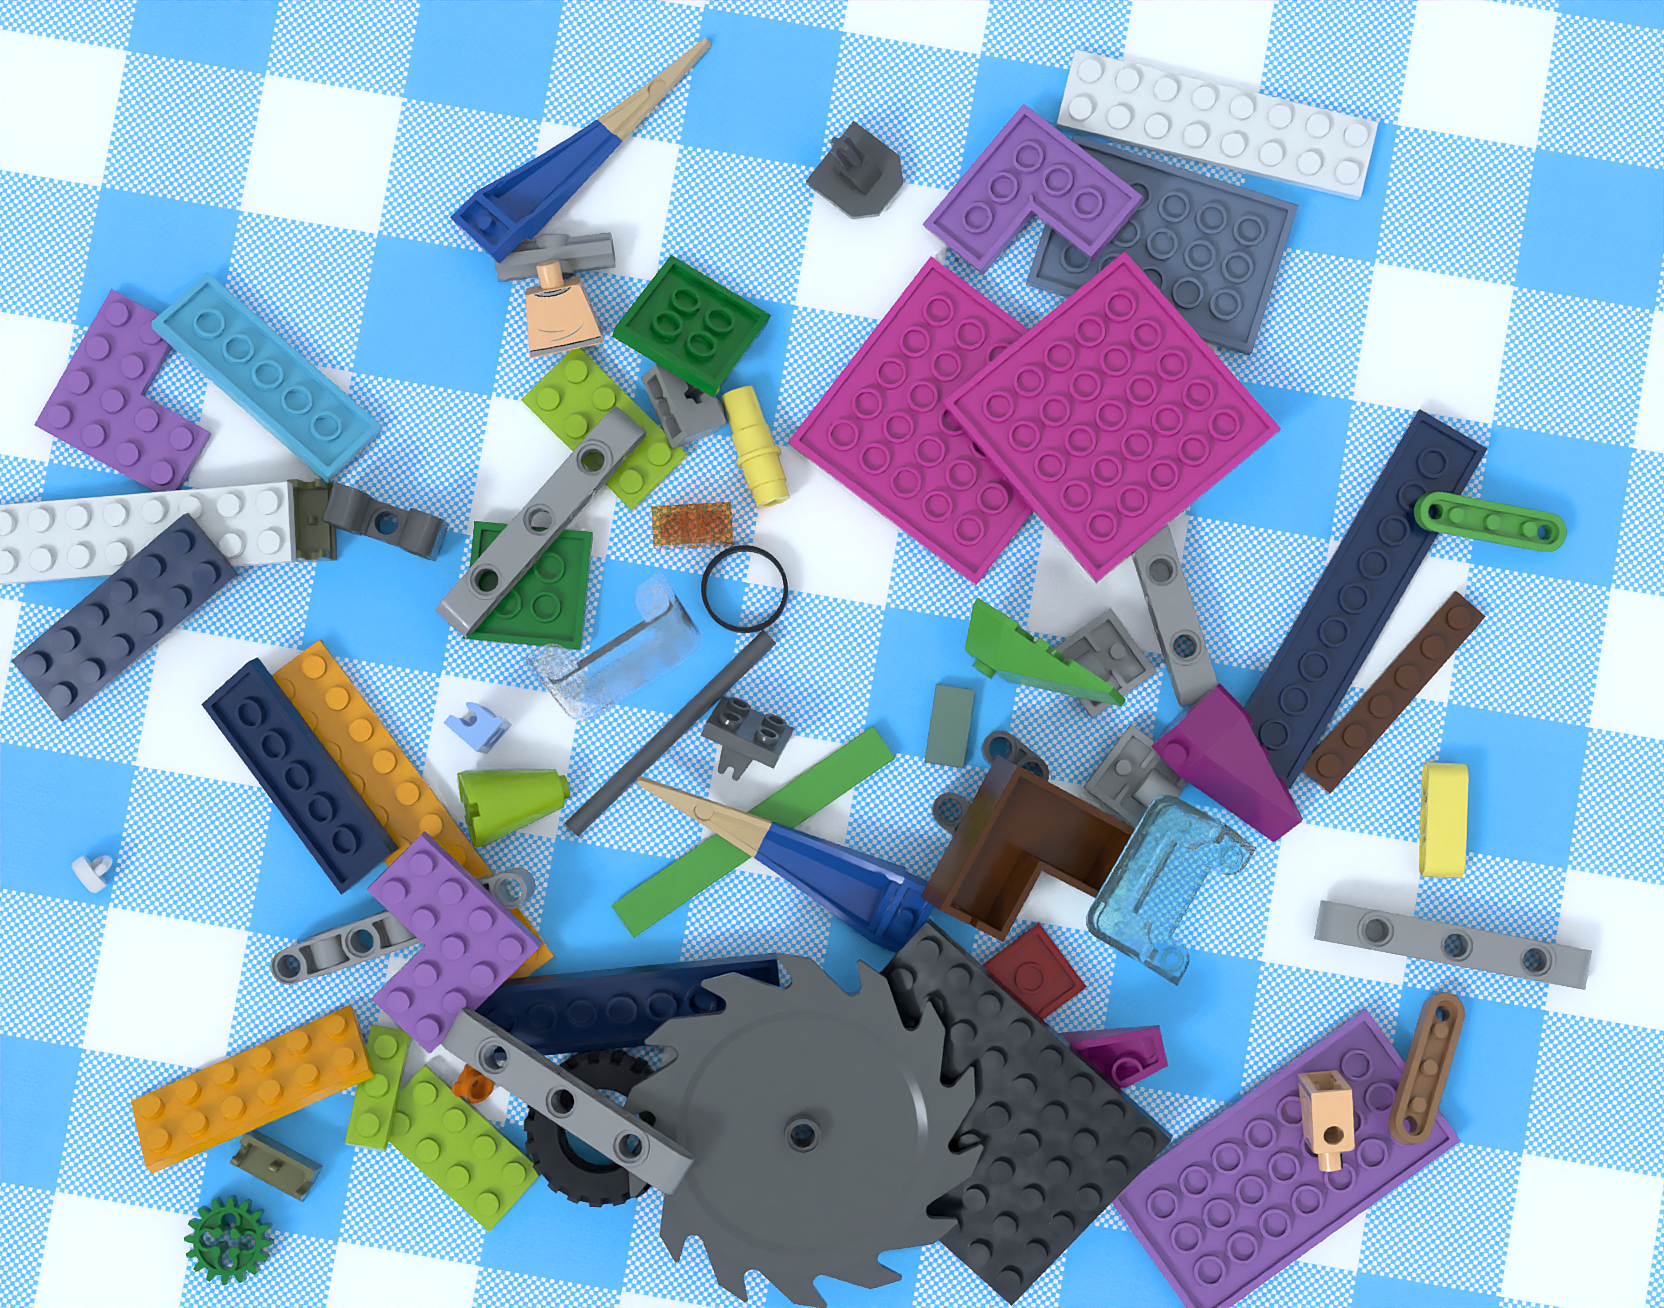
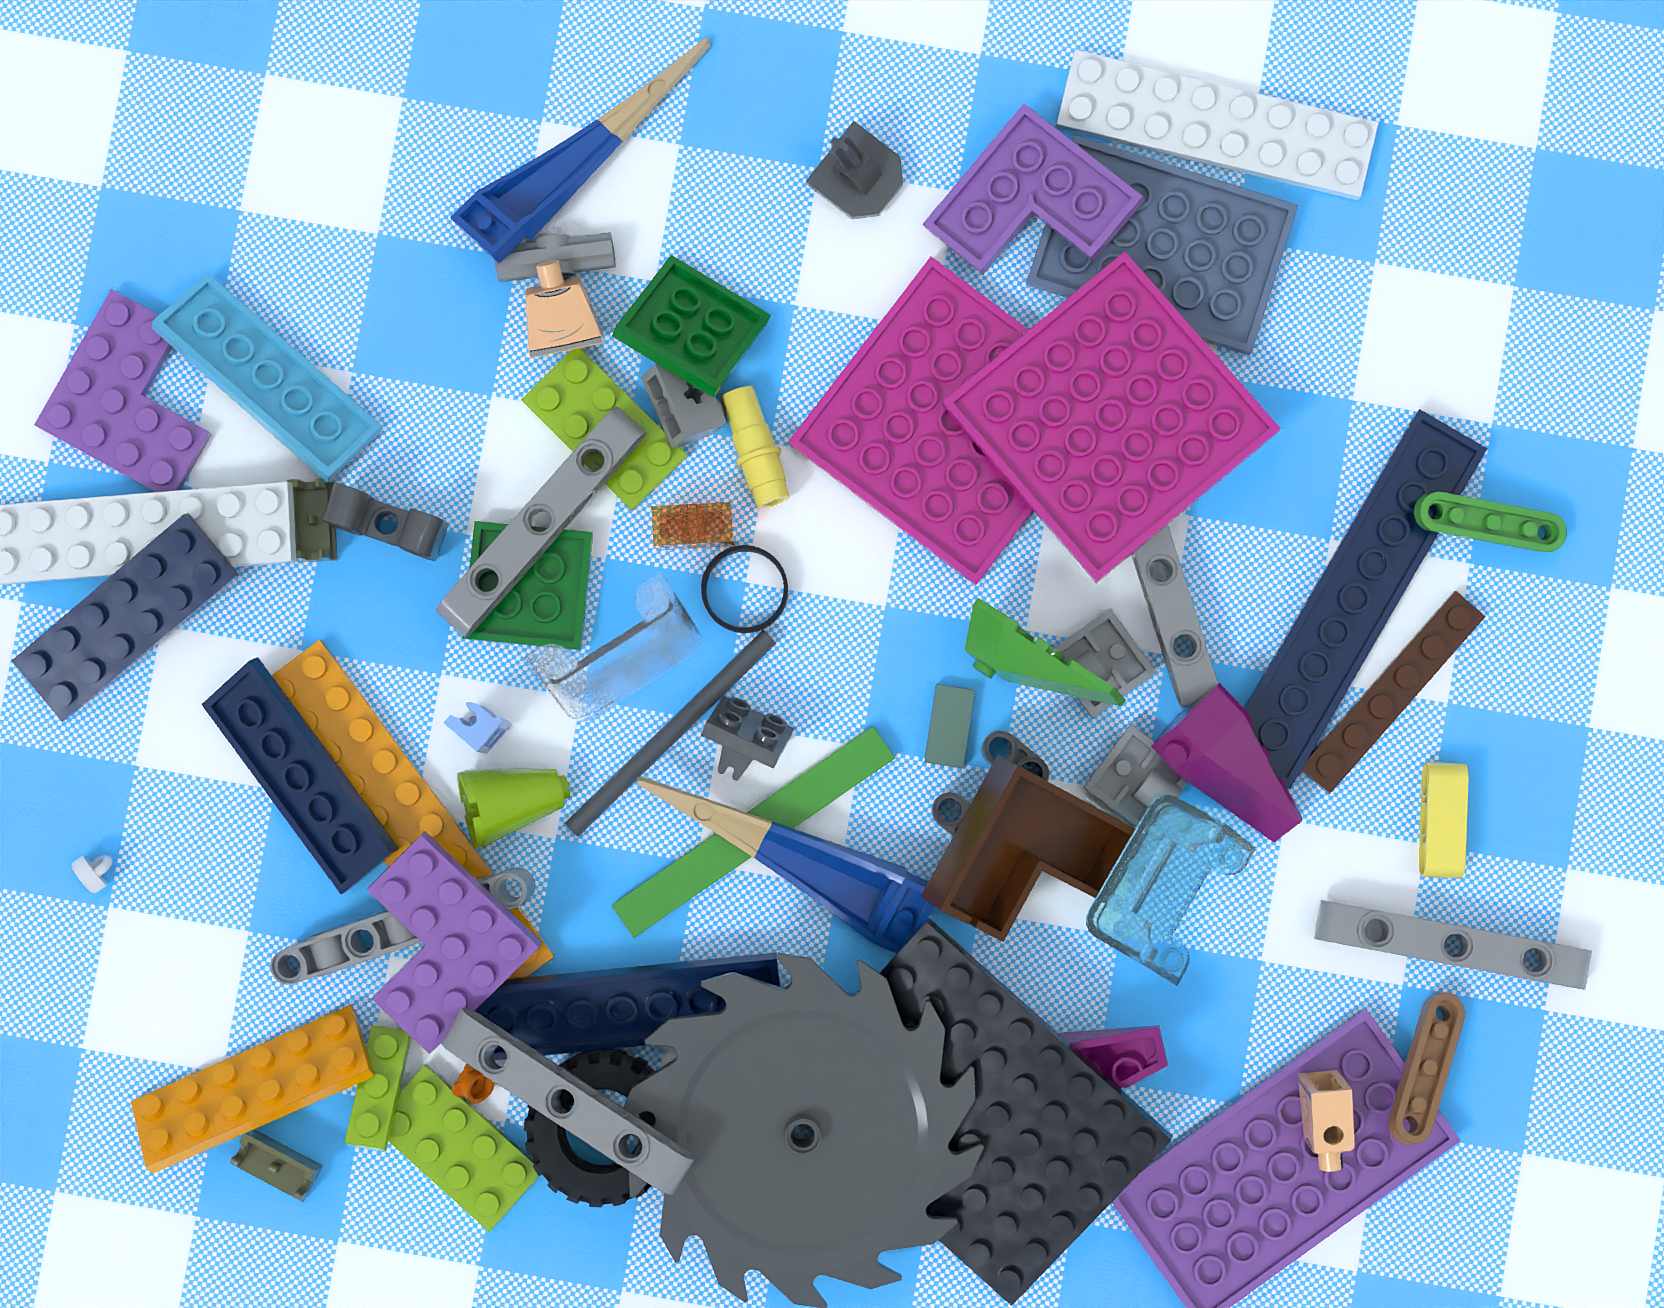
green gear [184,1195,274,1285] -> none
red tile [982,922,1087,1019] -> none

